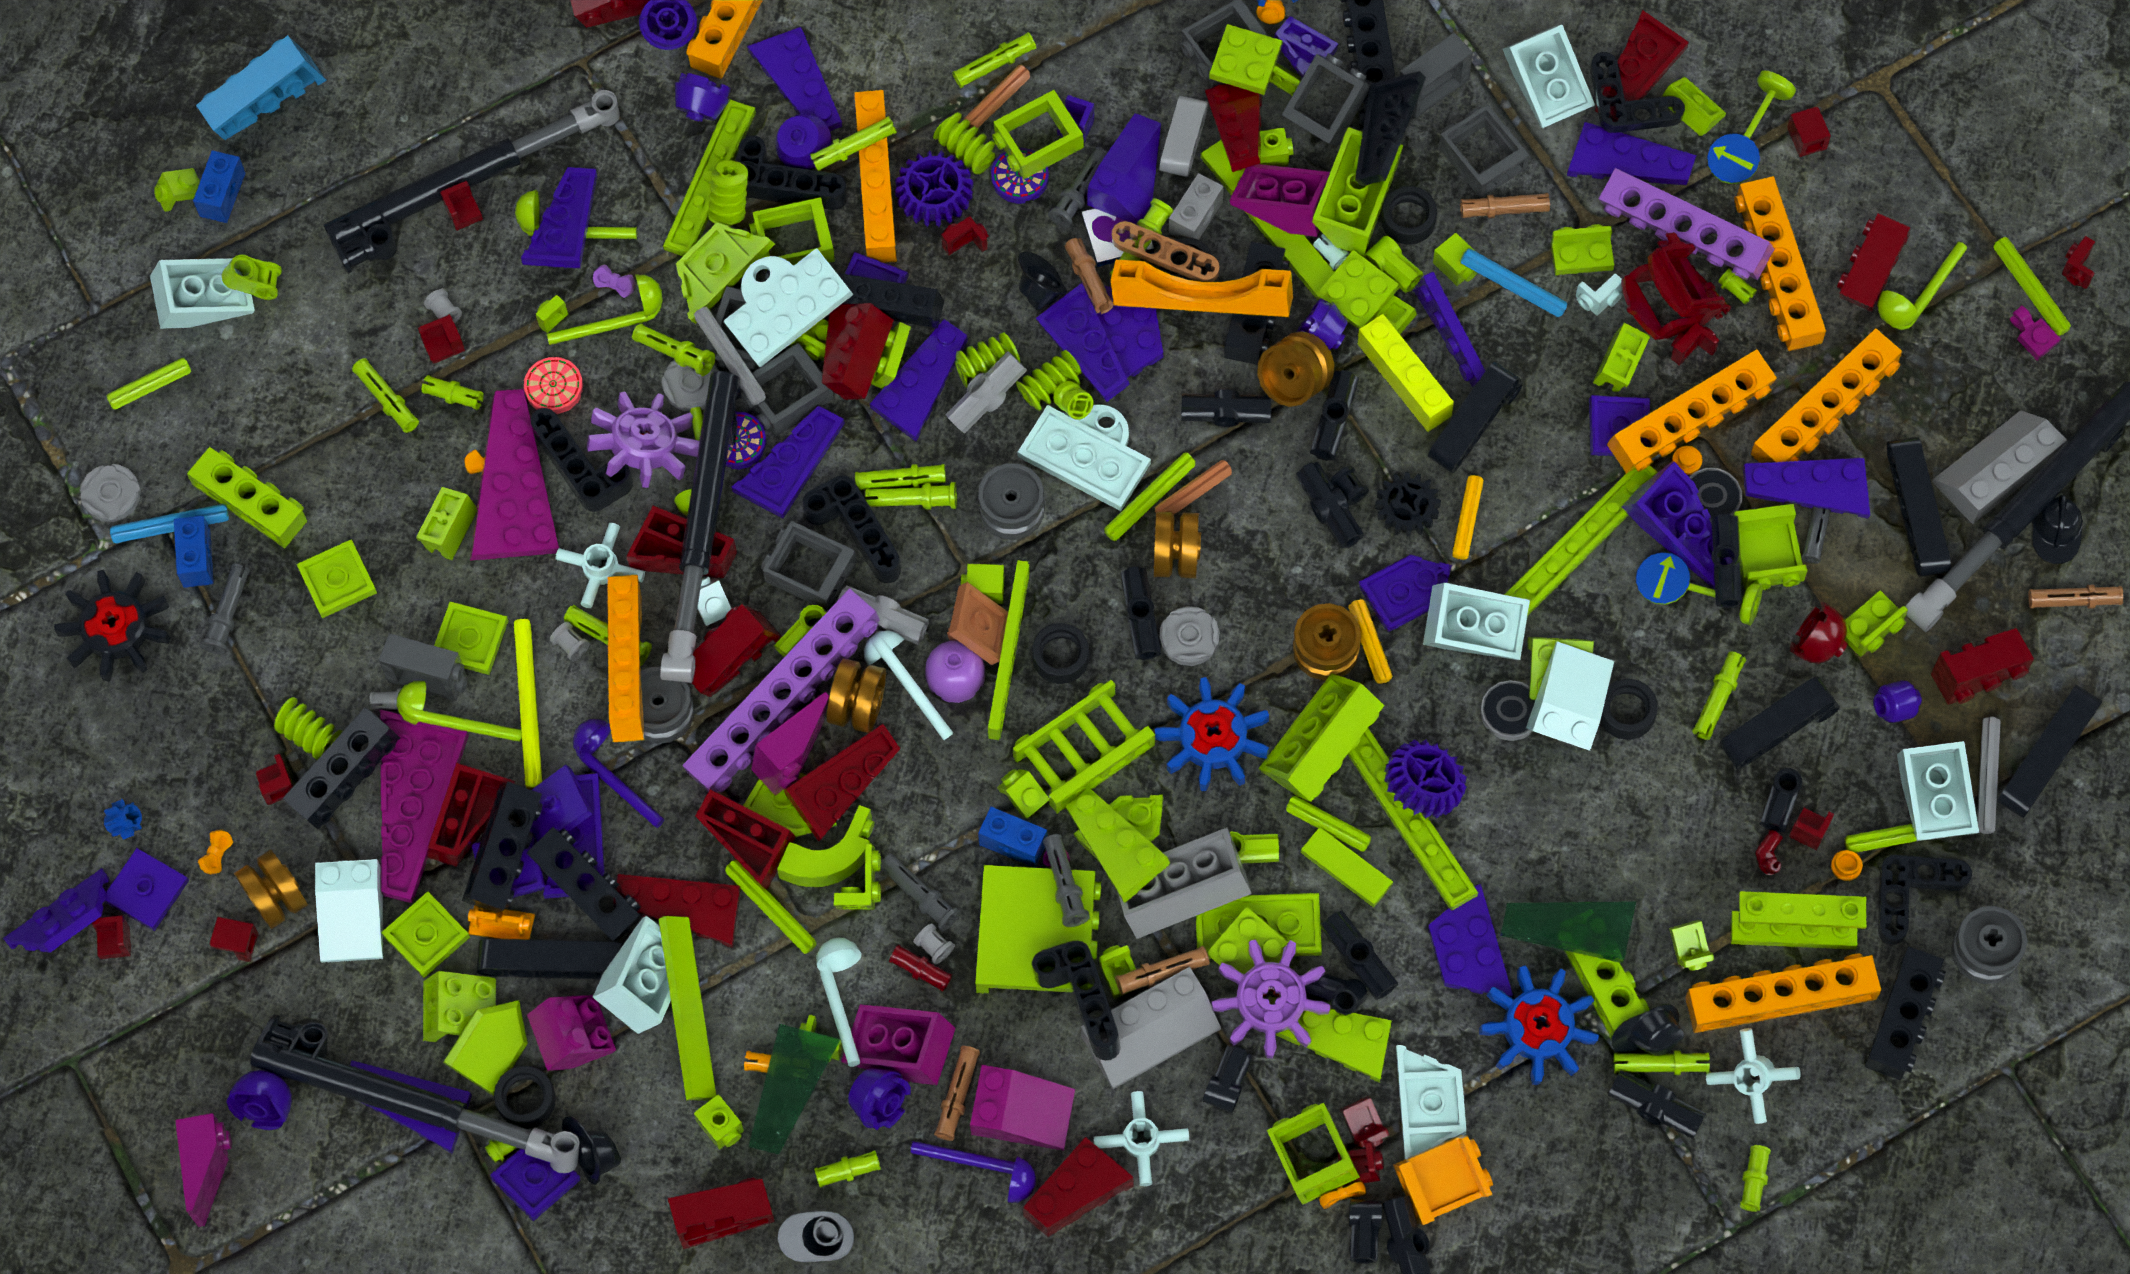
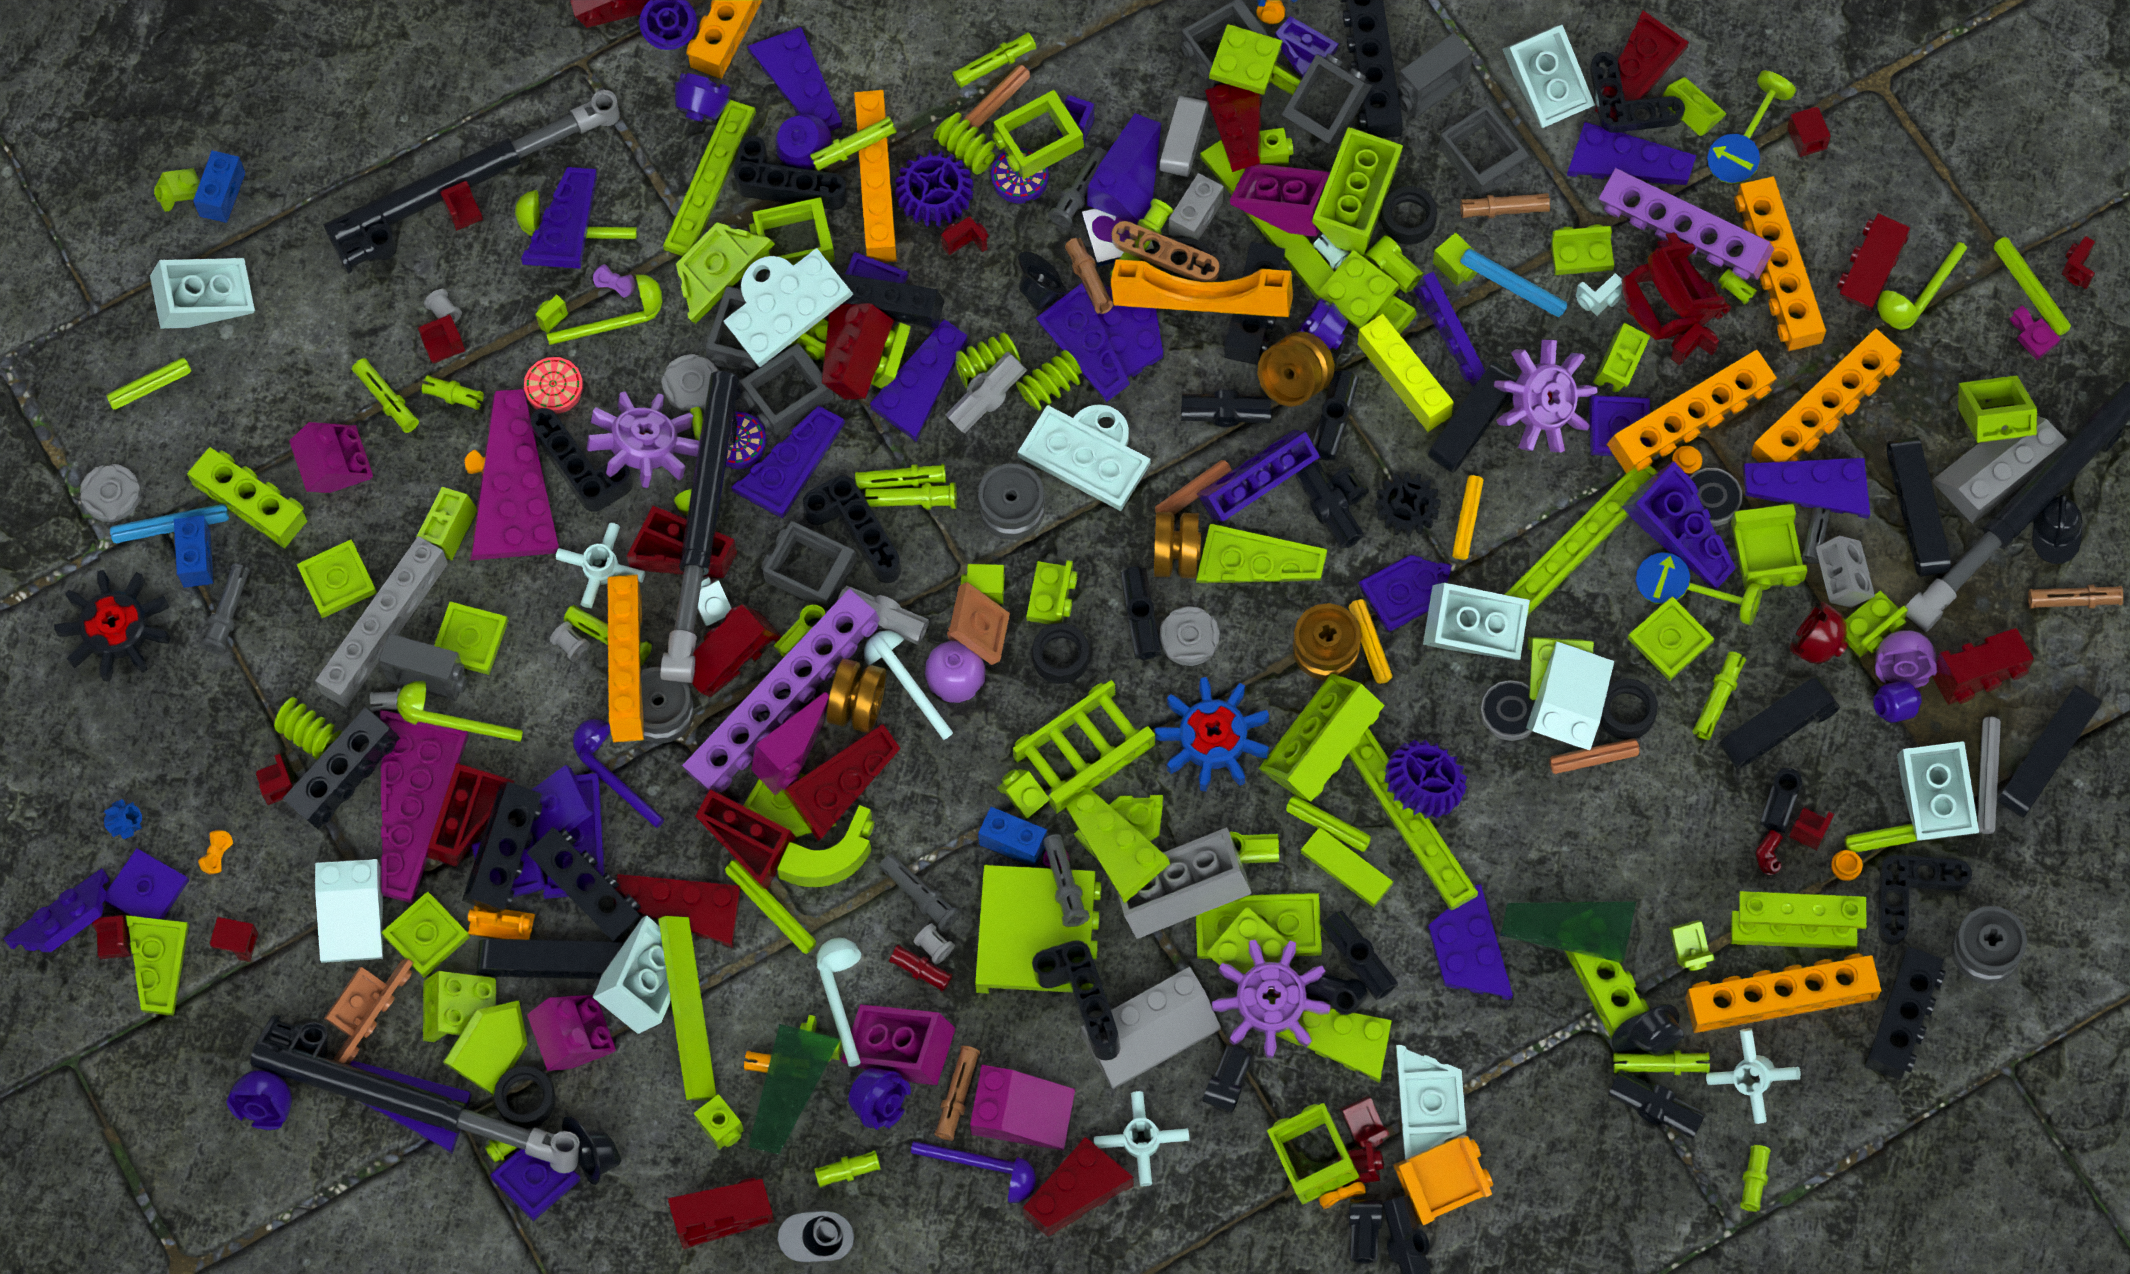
magenta slope [175,1113,232,1227] -> none
dark azure wedge [196,35,327,140] -> none
lime piece [221,255,282,300] -> none
pearl gold wheel [234,849,308,929] -> none
neon yellow axle [514,619,542,790] -> none
lime pin [632,324,715,376] -> none
light grey axle [694,307,766,405] -> none
lime piece [708,160,748,226] -> none
lime bracket [834,843,881,910] -> none
lime tile [988,560,1030,740] -> none
lime wheel [1053,381,1094,420] -> none
lime bracket [1099,945,1141,999] -> none
lime axle [1104,453,1195,541] -> none
medium nougat pin [1115,946,1210,995] -> none
black wing [1355,71,1426,186] -> none
blue gear [1479,966,1599,1085] -> none
black piece [1712,514,1743,608] -> none
none -> lime wing [126,915,189,1016]
none -> magenta slope [289,422,373,493]
none -> light grey brick [315,536,448,708]
none -> nougat bracket [324,959,413,1064]
none -> lime bracket [1026,560,1078,625]
none -> lime wing [1196,524,1327,583]
none -> dark purple brick [1197,430,1320,522]
none -> medium lavender gear [1494,340,1597,452]
none -> nougat axle [1549,738,1640,774]
none -> lime plate [1627,596,1714,681]
none -> light grey brick [1816,535,1875,608]
none -> medium lavender cylinder [1875,630,1937,688]
none -> lime window [1958,375,2037,443]

